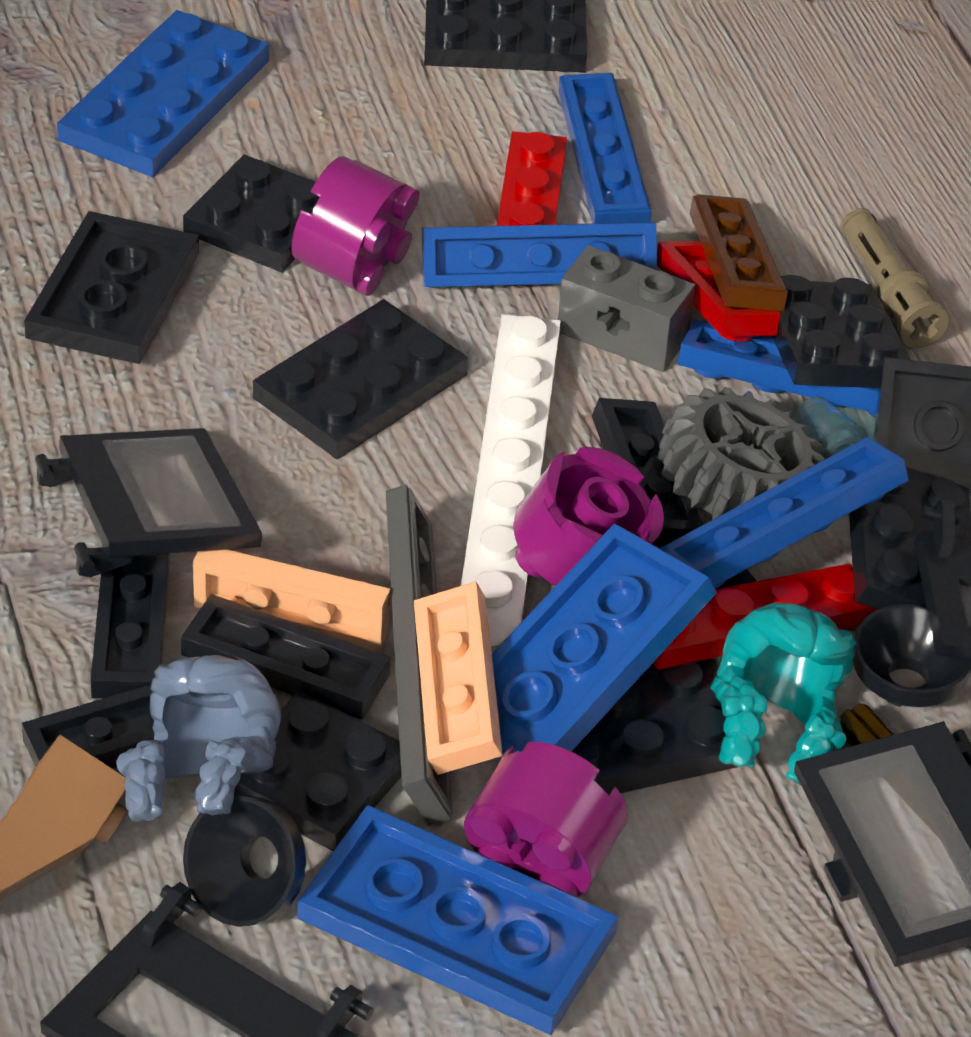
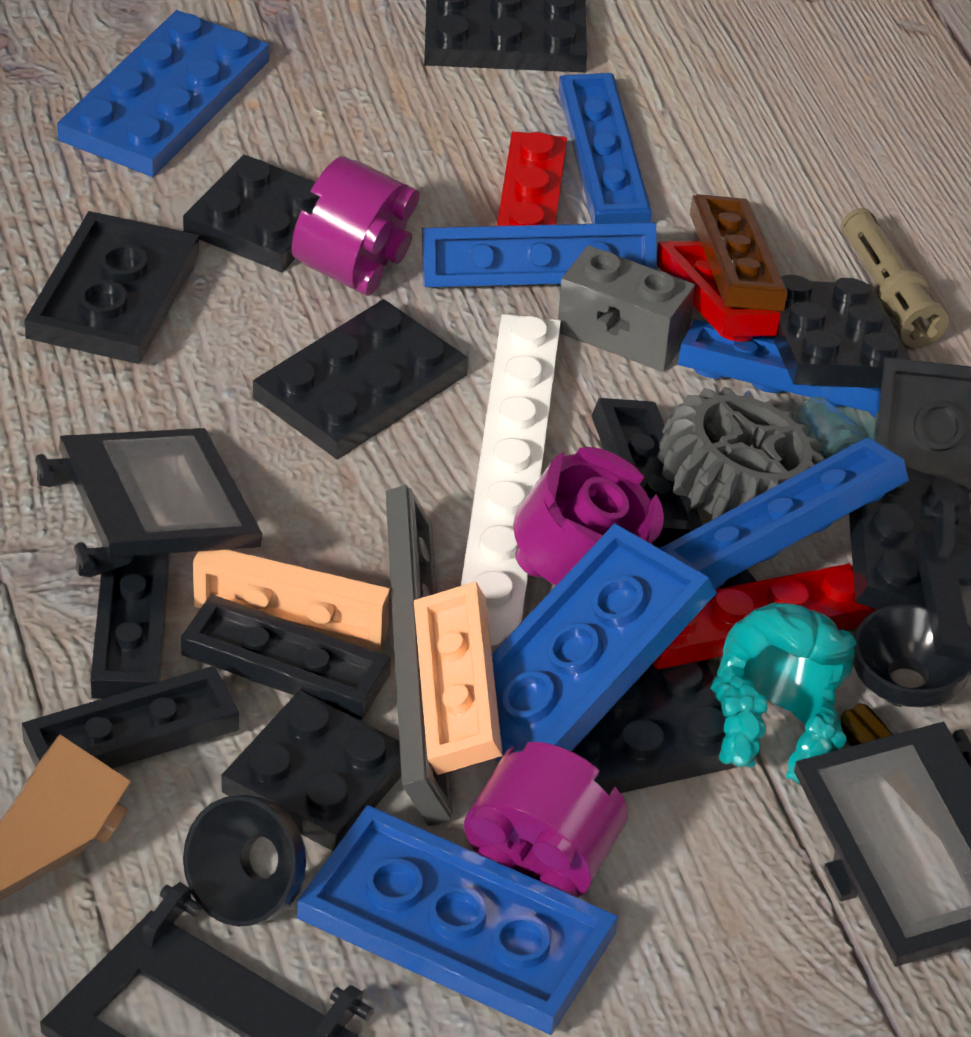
sand blue hair [116,655,281,822] -> none

